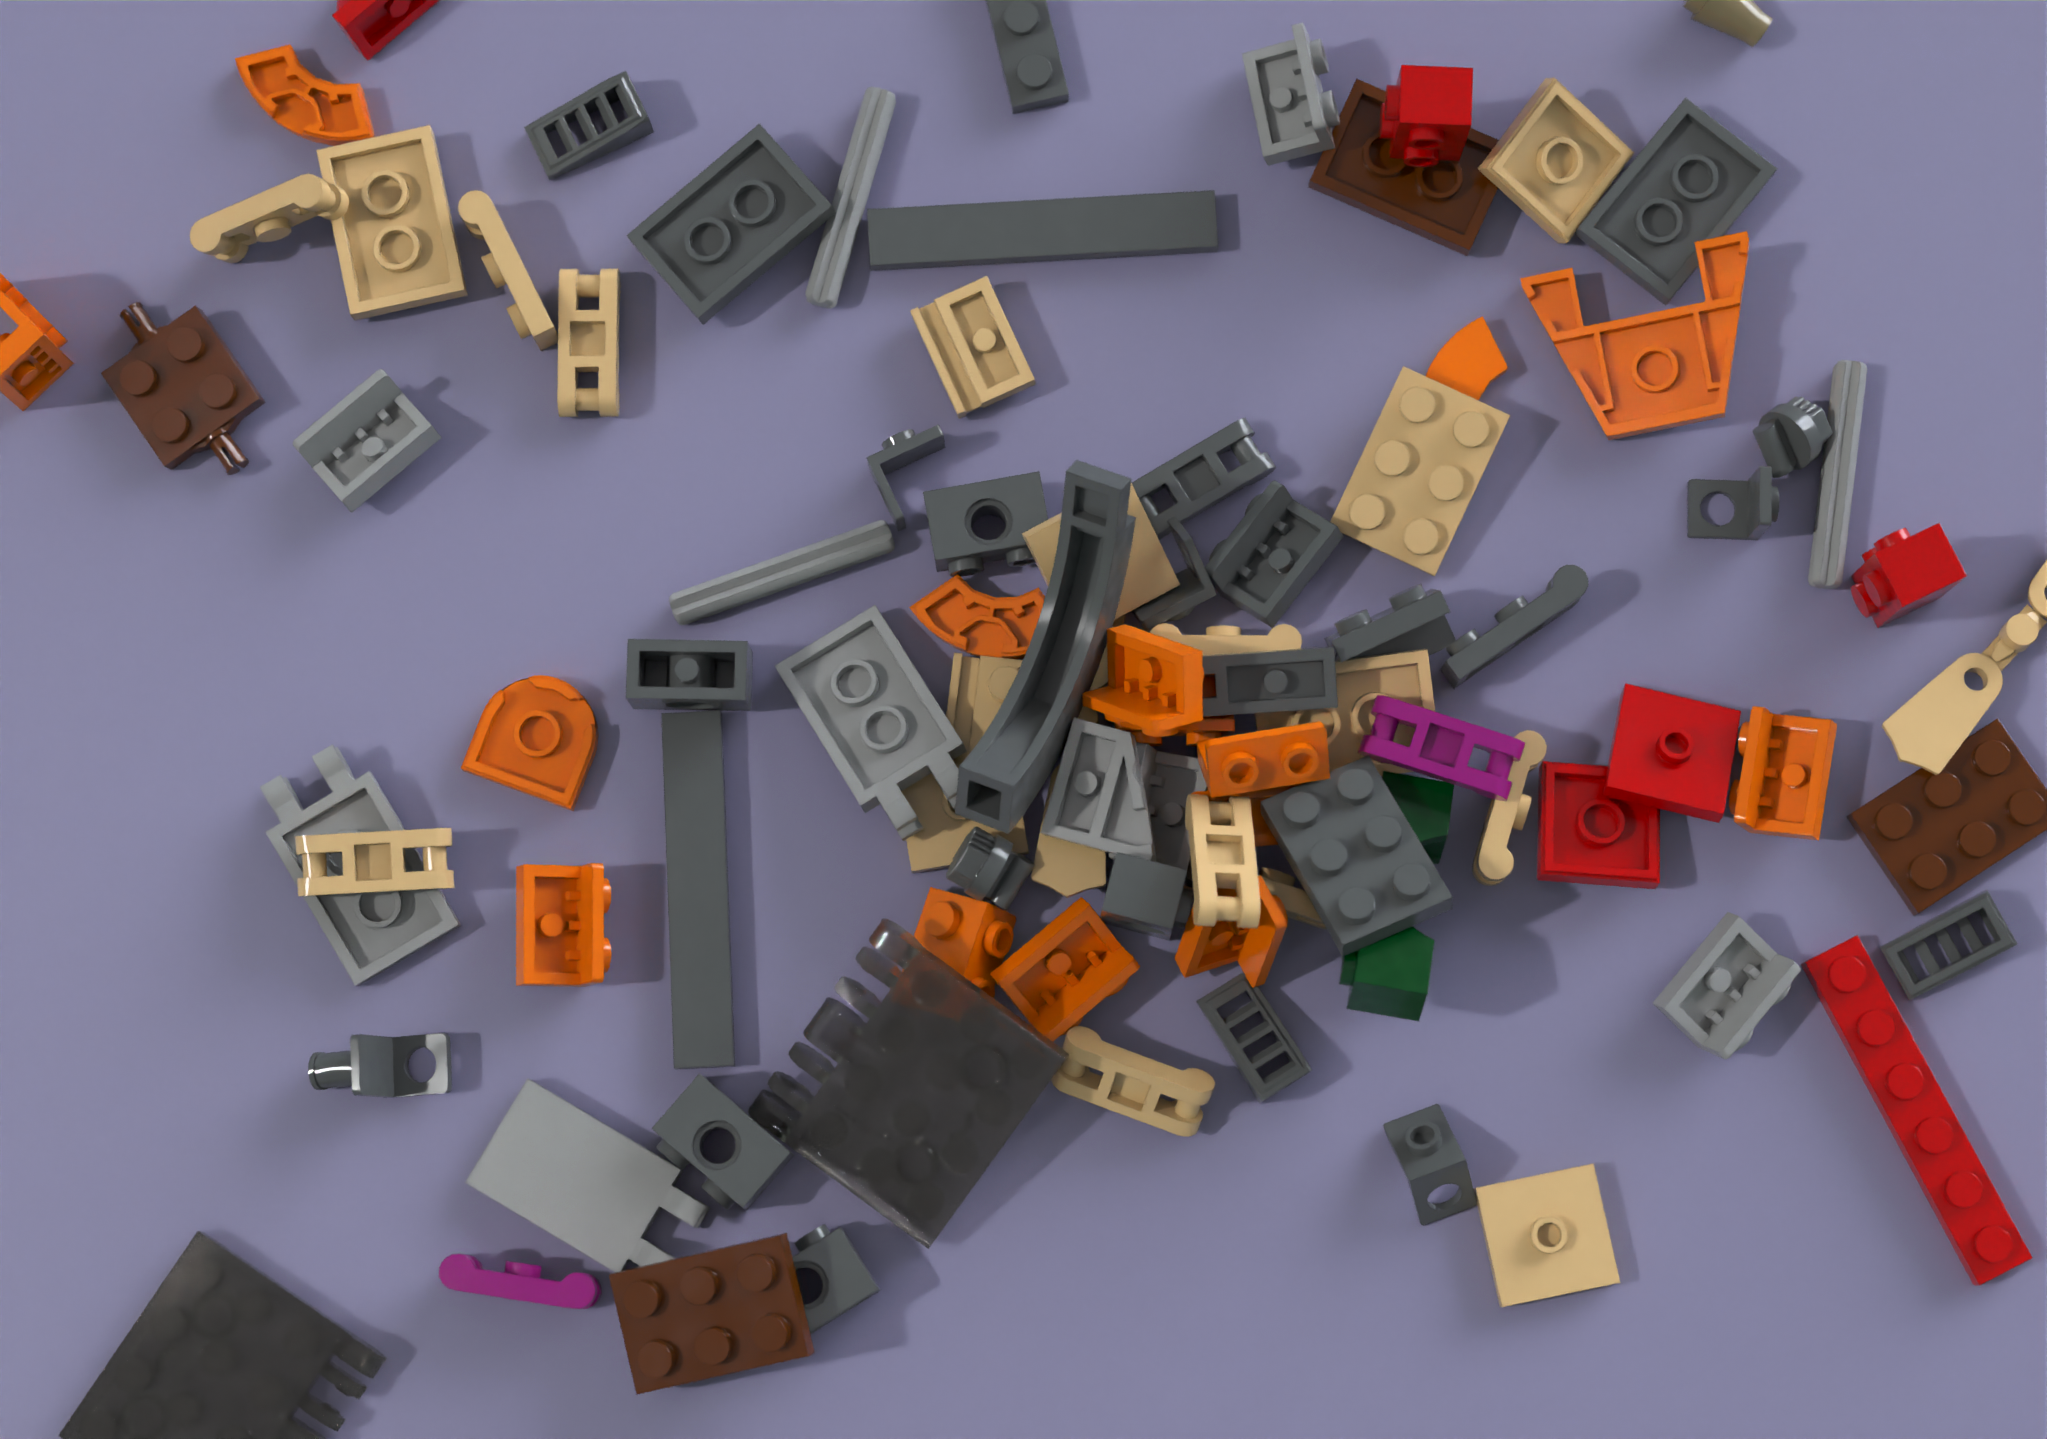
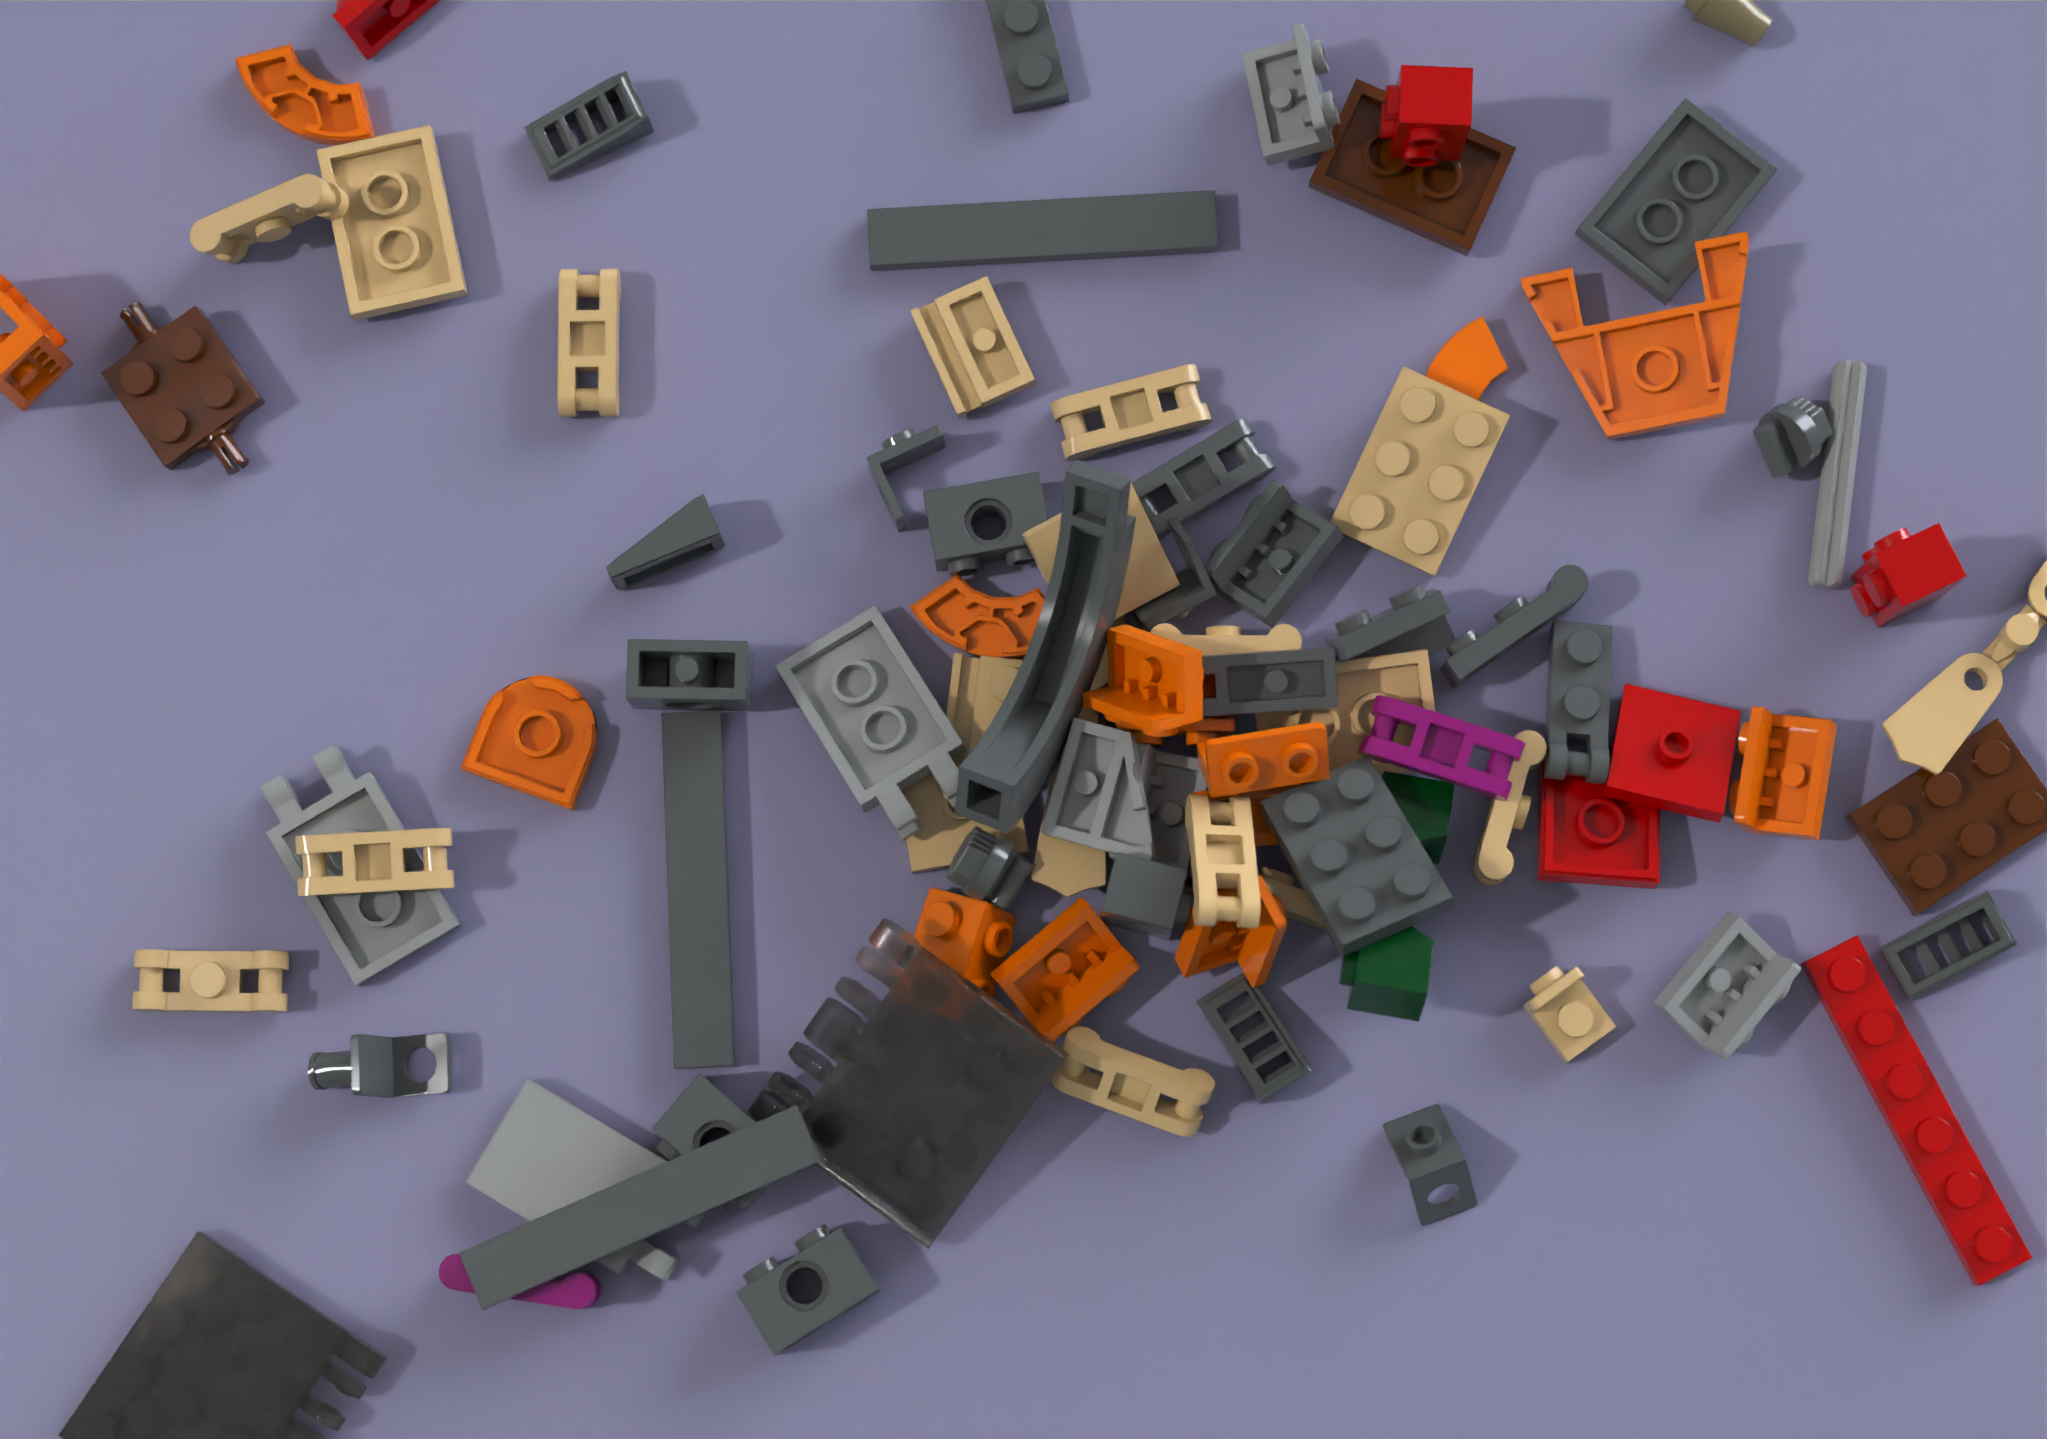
light grey bracket [293,369,442,513] -> none
tan plate [458,190,558,351] -> none
orange bracket [516,863,611,987] -> none
reddish brown plate [609,1233,815,1395] -> none
dark grey plate [626,123,836,325] -> none
light grey axle [669,520,895,625] -> none
light grey axle [805,87,896,309] -> none
tan plate [1474,1163,1620,1307] -> none
tan plate [1478,77,1634,243] -> none
dark grey bracket [1687,466,1779,540] -> none
none -> tan plate [132,949,289,1013]
none -> dark grey tile [459,1105,822,1310]
none -> dark grey slope [606,494,725,591]
none -> tan plate [1050,364,1212,461]
none -> tan bracket [1523,965,1616,1063]
none -> dark grey plate [1543,620,1613,785]

